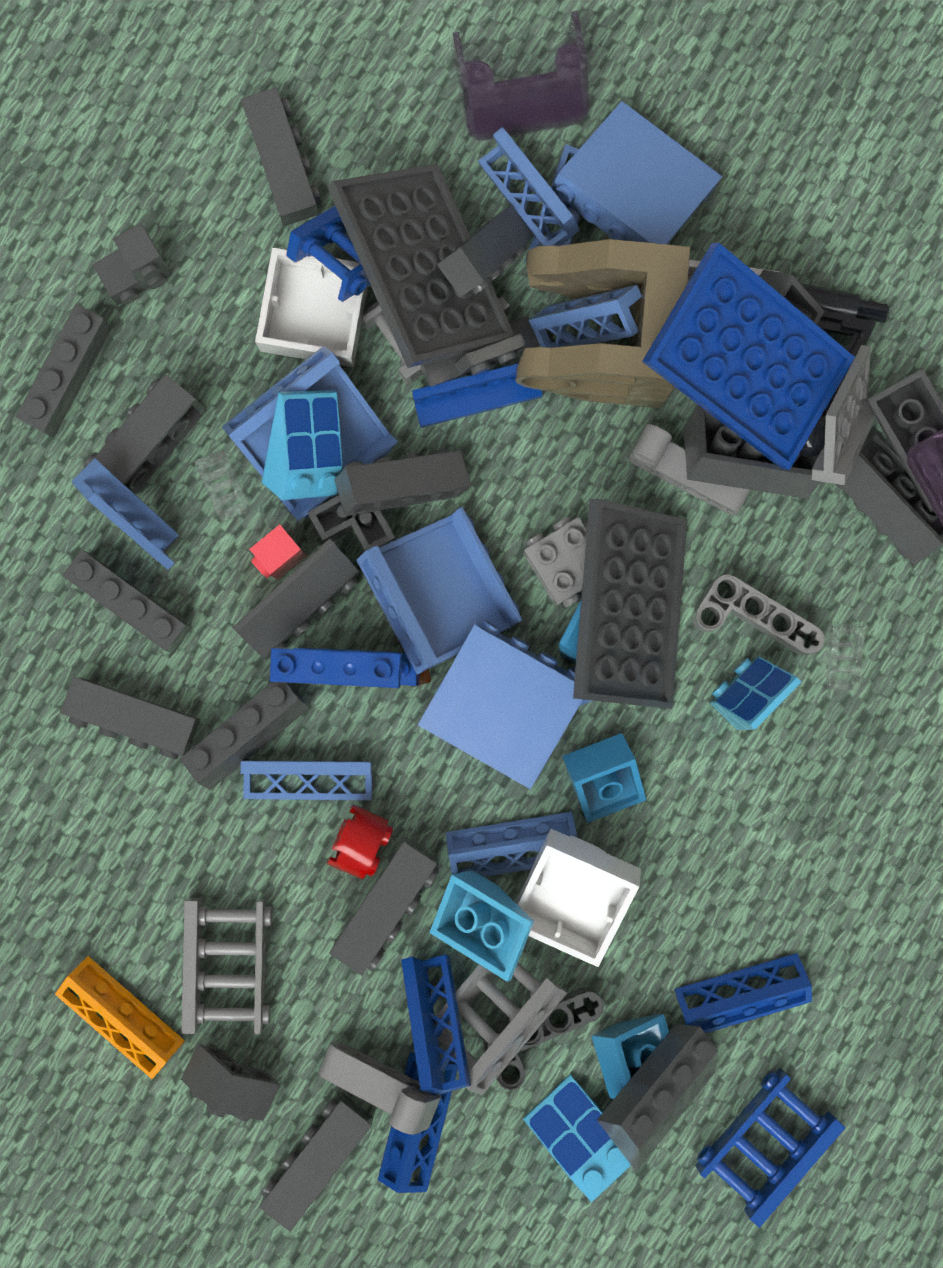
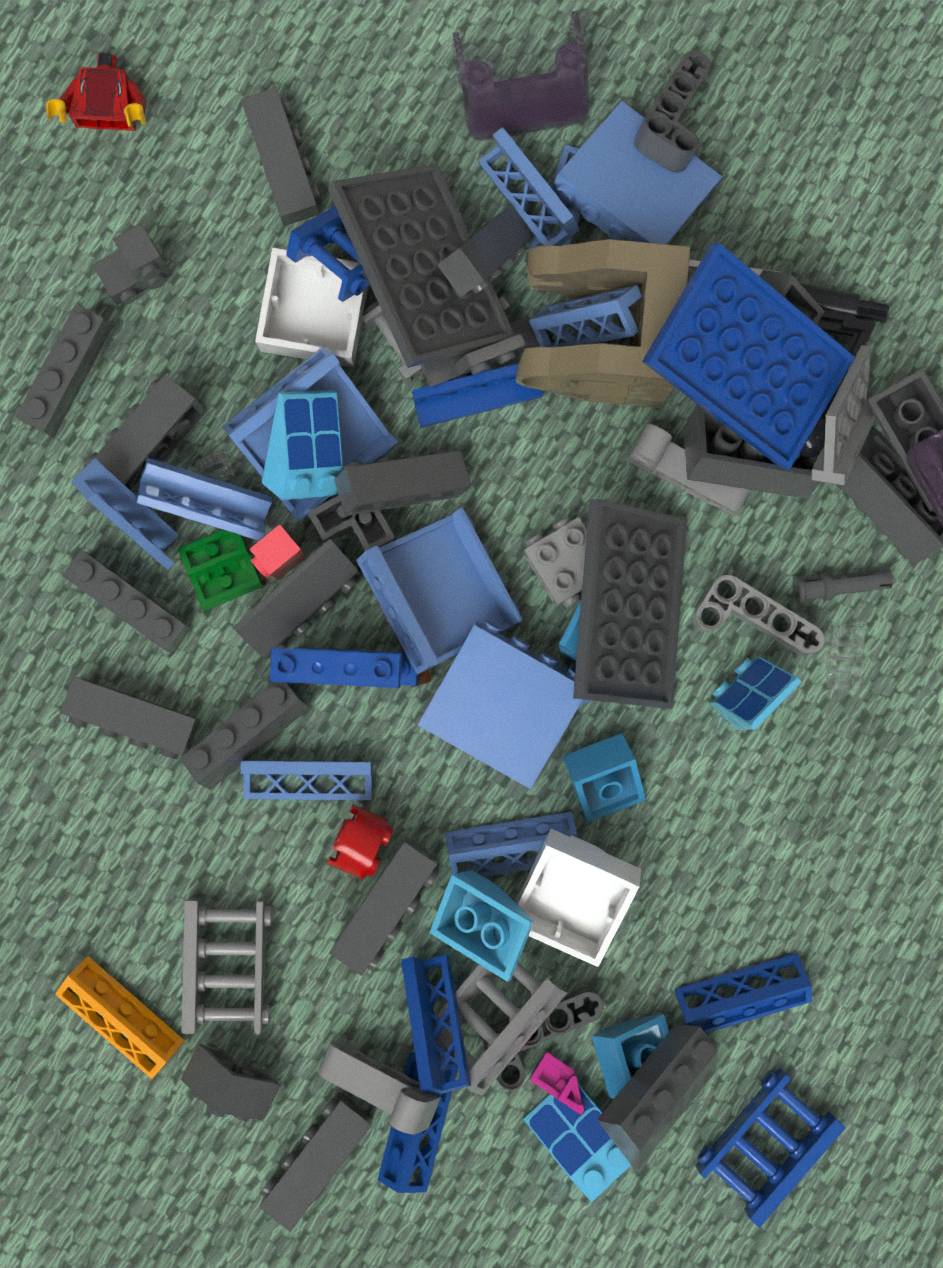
none -> torso [45,53,147,131]
none -> medium blue fence [136,457,272,541]
none -> green slope [178,530,263,611]
none -> dark pink slope [529,1052,584,1115]
none -> dark grey beam [634,50,711,172]
none -> dark grey pin [792,568,893,604]

